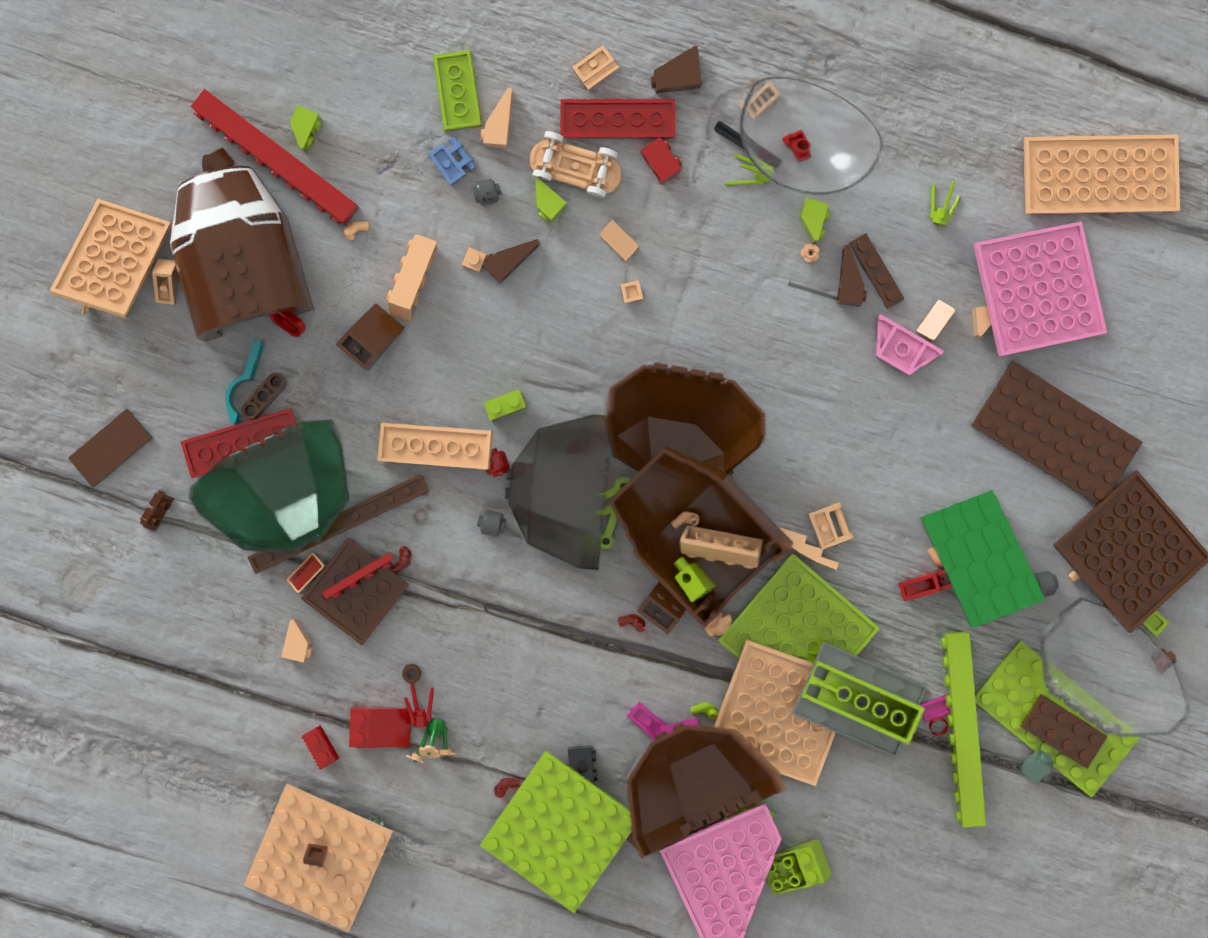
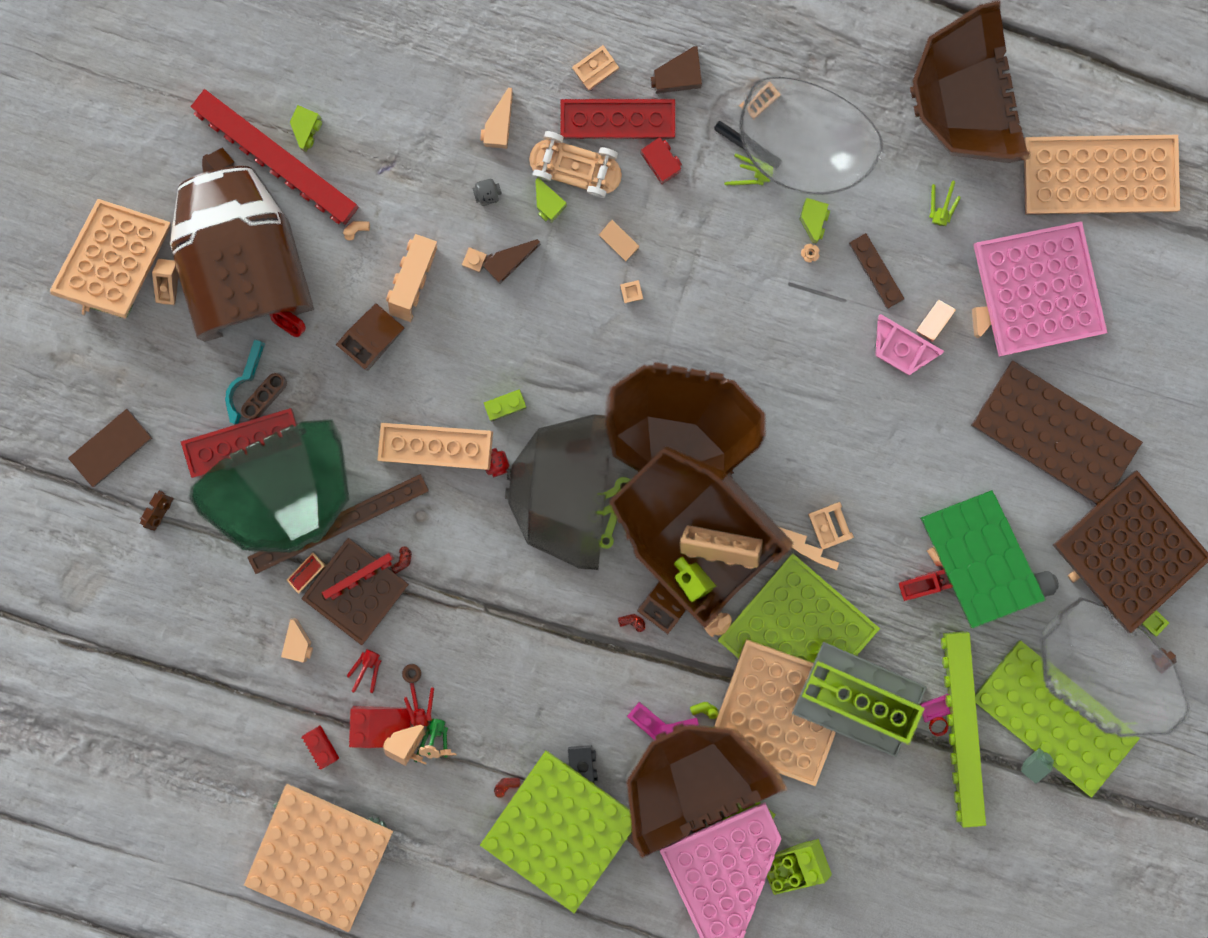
reddish brown tile [303,843,328,867] -> none
medium blue plate [428,136,477,186] -> none
lime tile [433,50,482,132] -> none
dark grey head [477,510,506,537] -> none
light nougat arm [671,511,699,529] -> none
red plate [782,130,812,162] -> none
reddish brown slope [837,244,867,306] -> none
reddish brown plate [1020,694,1108,769] -> none
none -> red plant [347,649,381,693]
none -> light nougat slope [383,725,425,766]
none -> reddish brown windscreen [910,0,1030,163]

